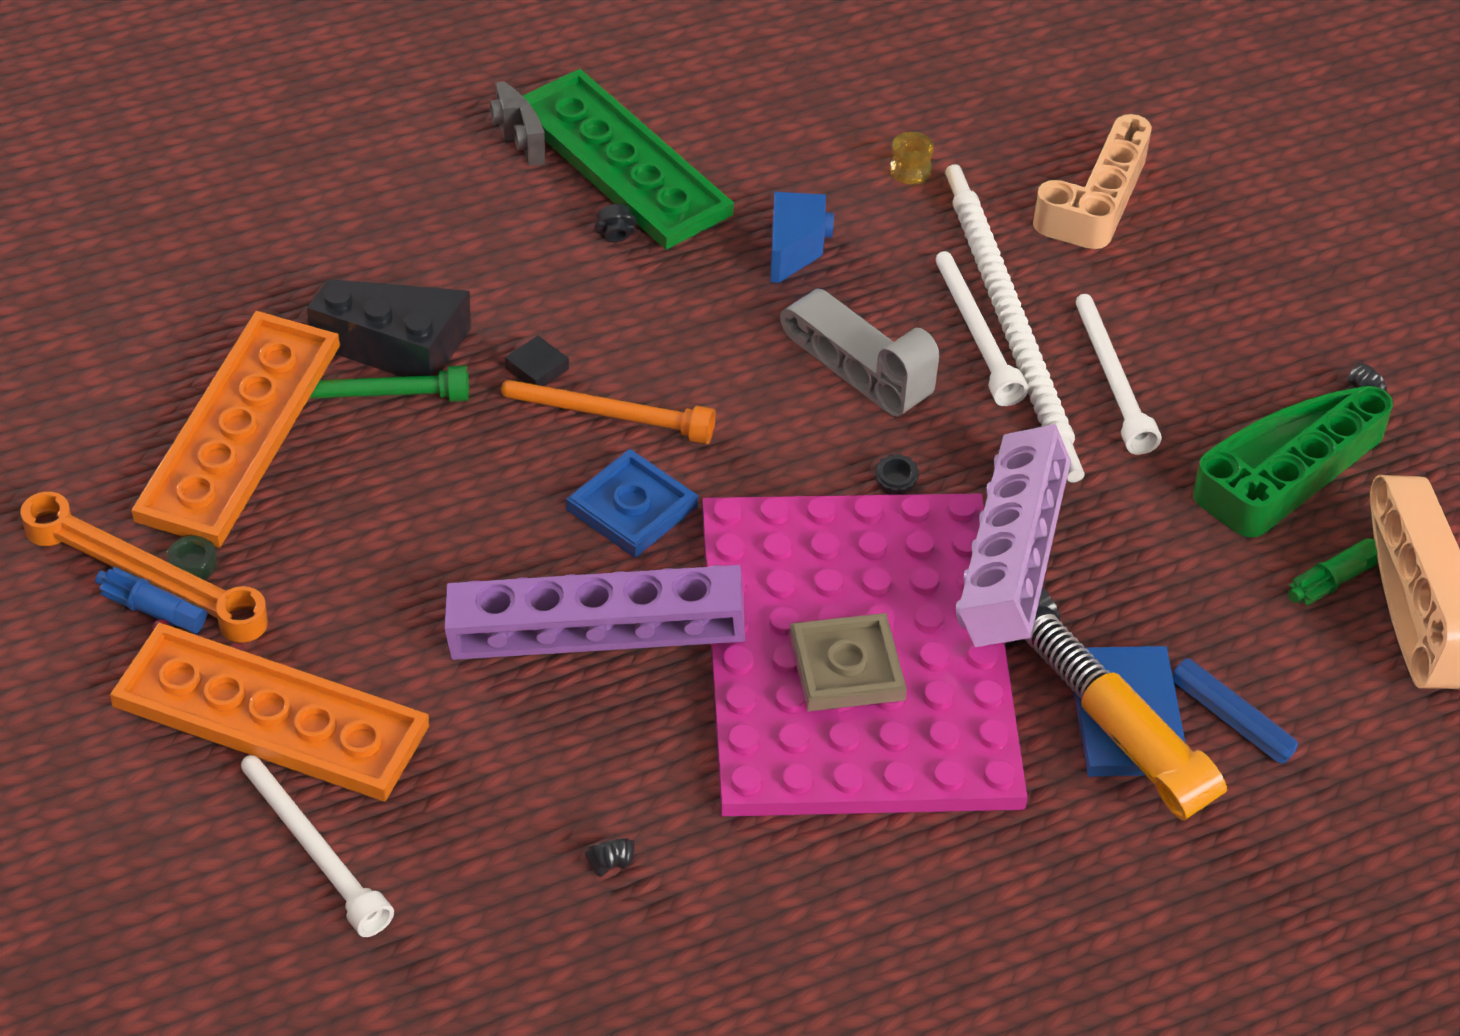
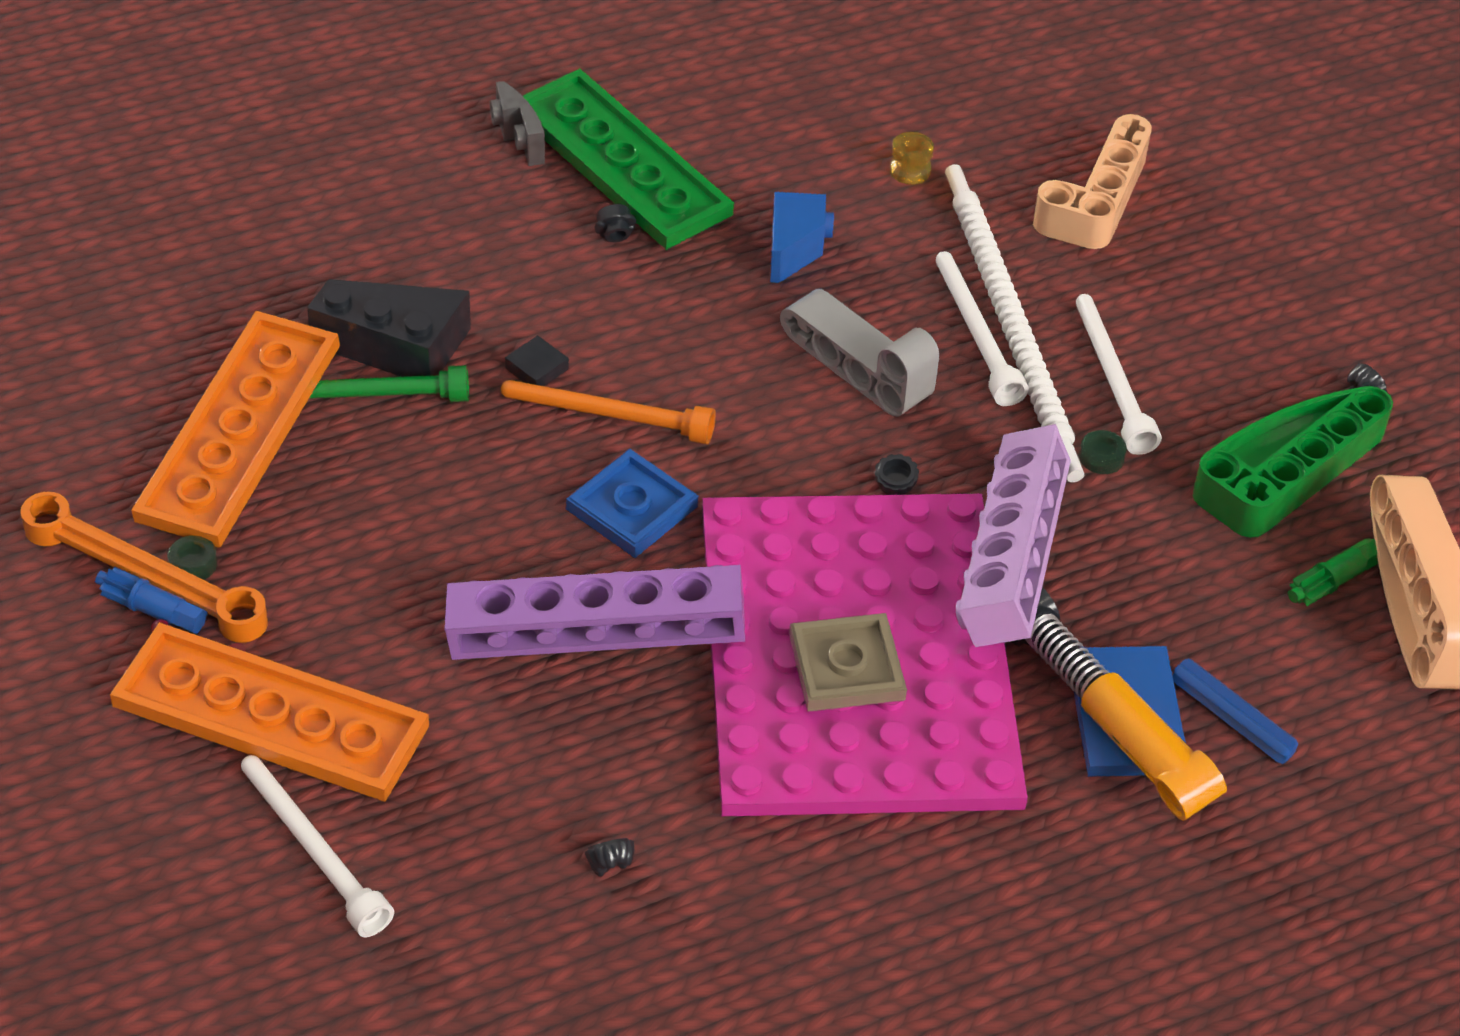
none -> clear green tile [1079,430,1127,474]

